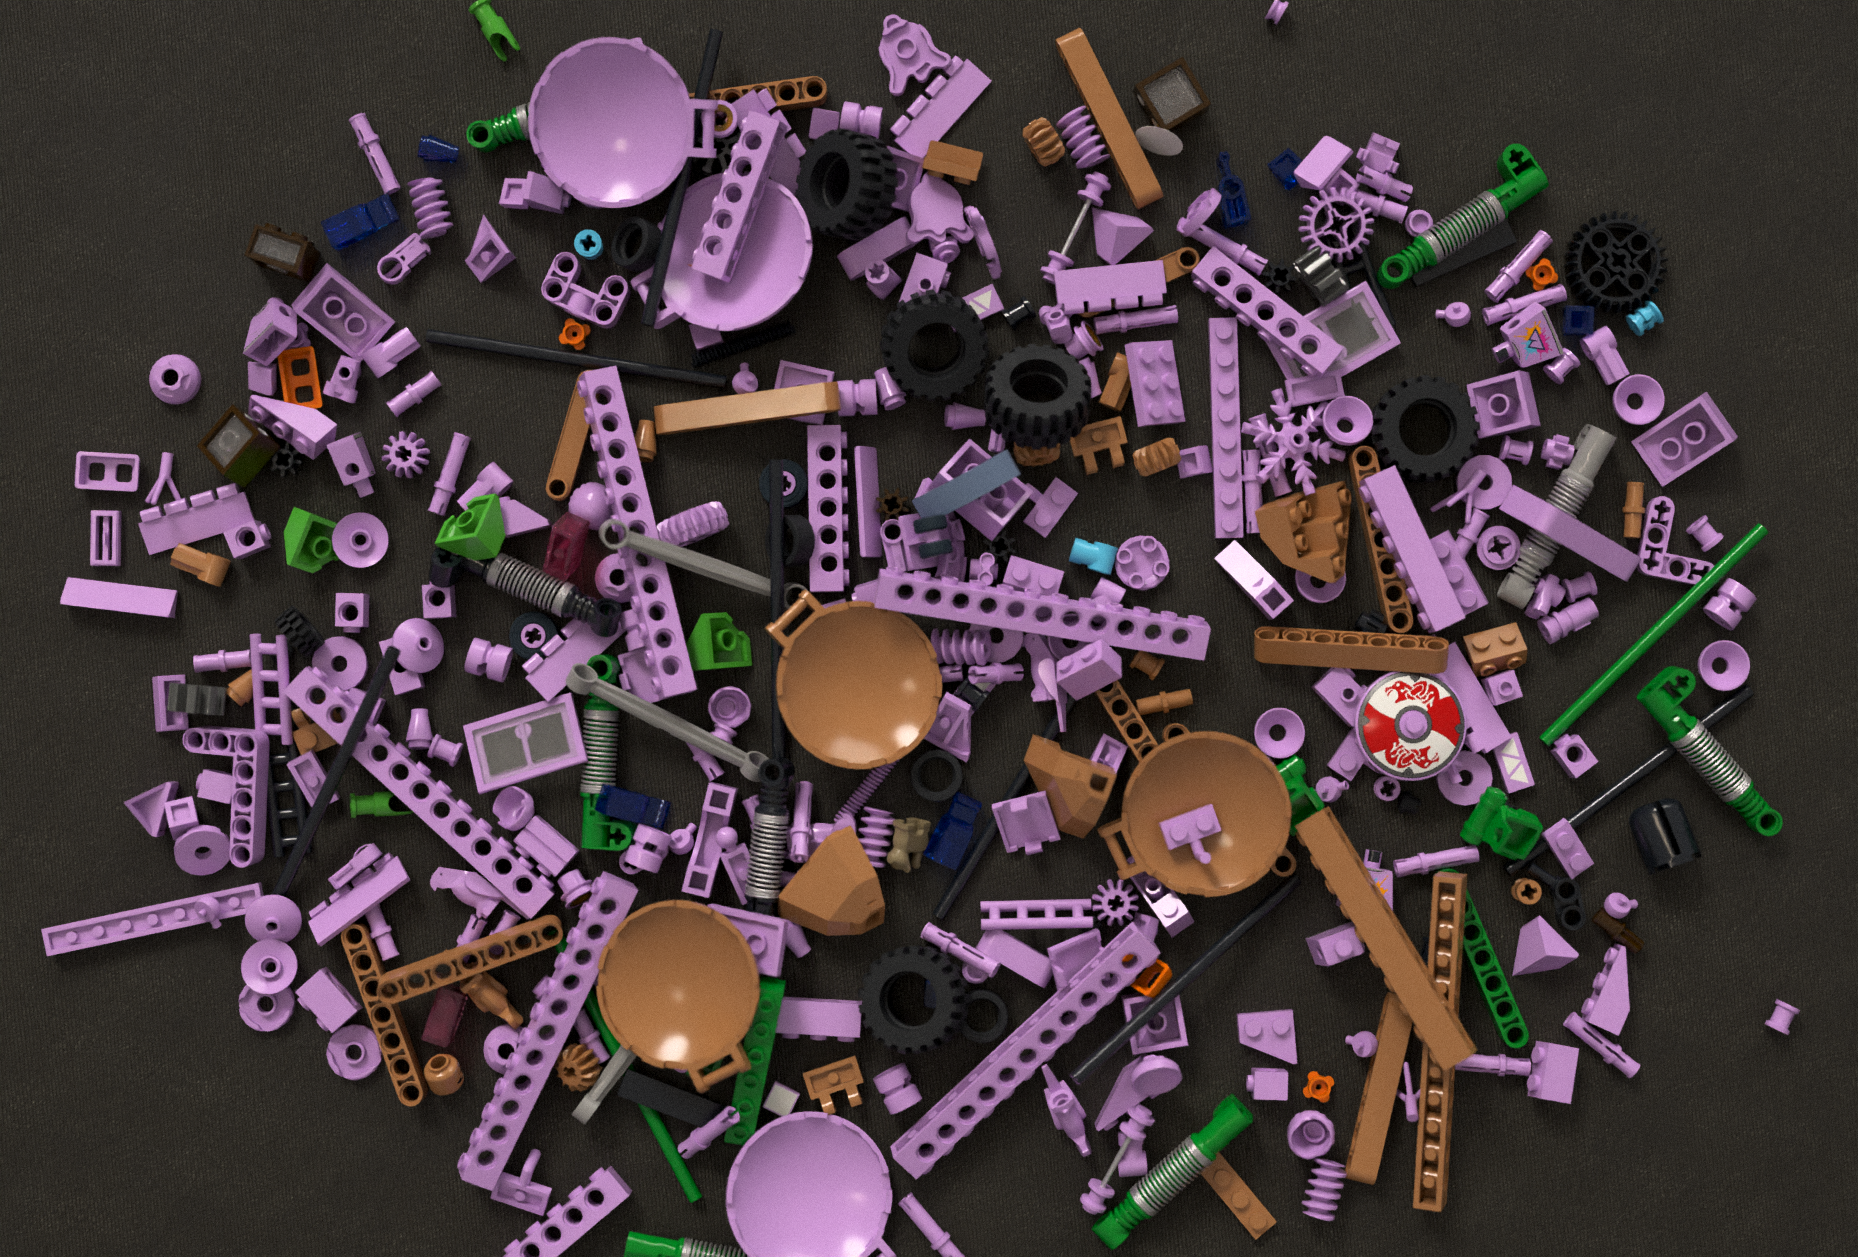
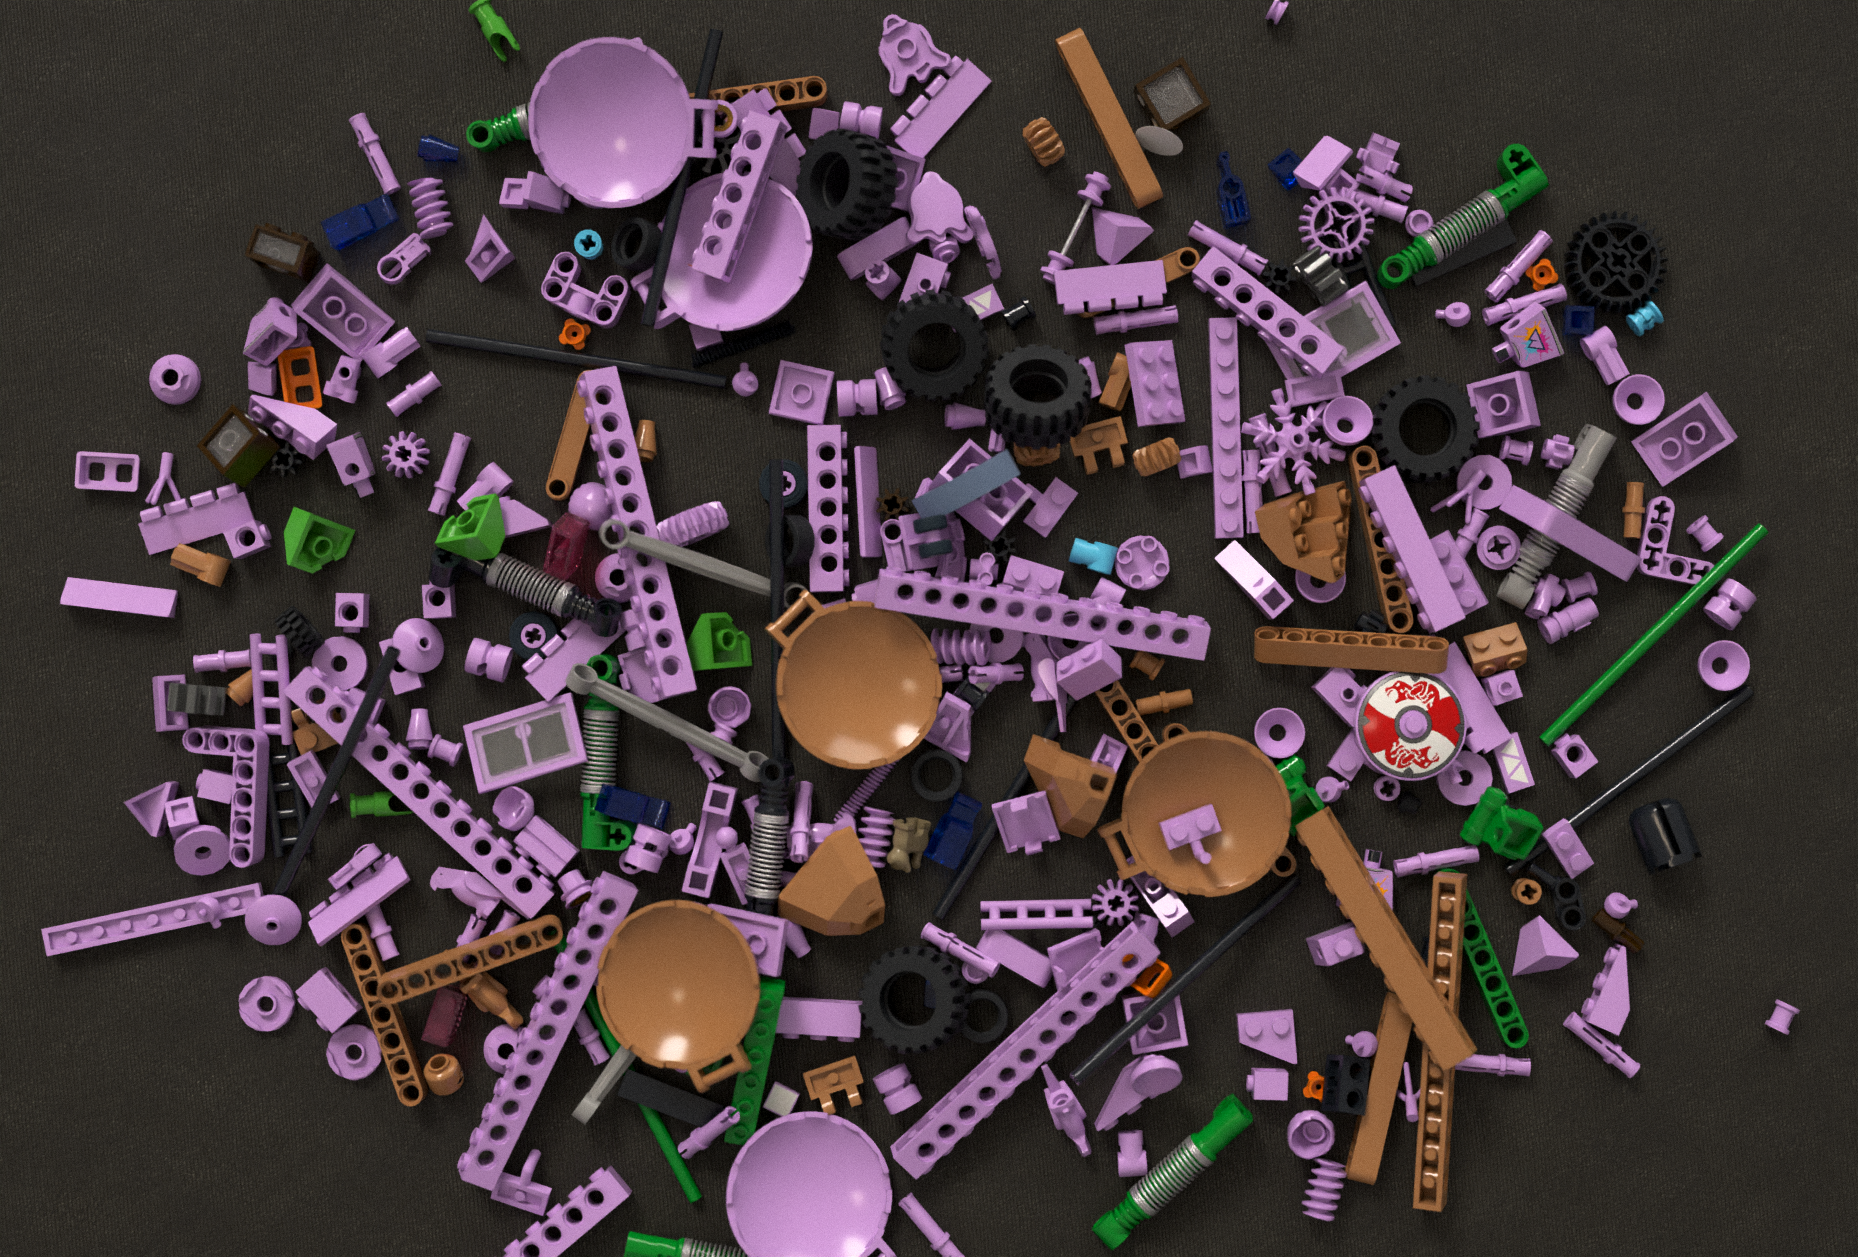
lavender tile [90,510,121,566] -> none
lavender dish [241,939,298,995] -> none
lavender dish [332,512,388,568] -> none
medium nougat gear [554,1043,603,1092] -> none
beam [653,382,841,435] -> none
medium nougat bracket [922,140,983,185] -> none
lavender plate [1039,304,1073,344] -> none
lavender piece [1056,106,1110,169] -> none
lavender piece [1064,321,1103,360] -> none
lavender axle [1080,1105,1155,1215] -> none
lavender tile [1177,188,1221,237] -> none
medium nougat plate [1201,1152,1277,1240] -> none
lavender brick [1527,1041,1579,1104] -> none
lavender bush [1543,348,1581,385] -> none
green piece [1637,666,1783,836] -> none
none -> black brick [1321,1054,1370,1116]

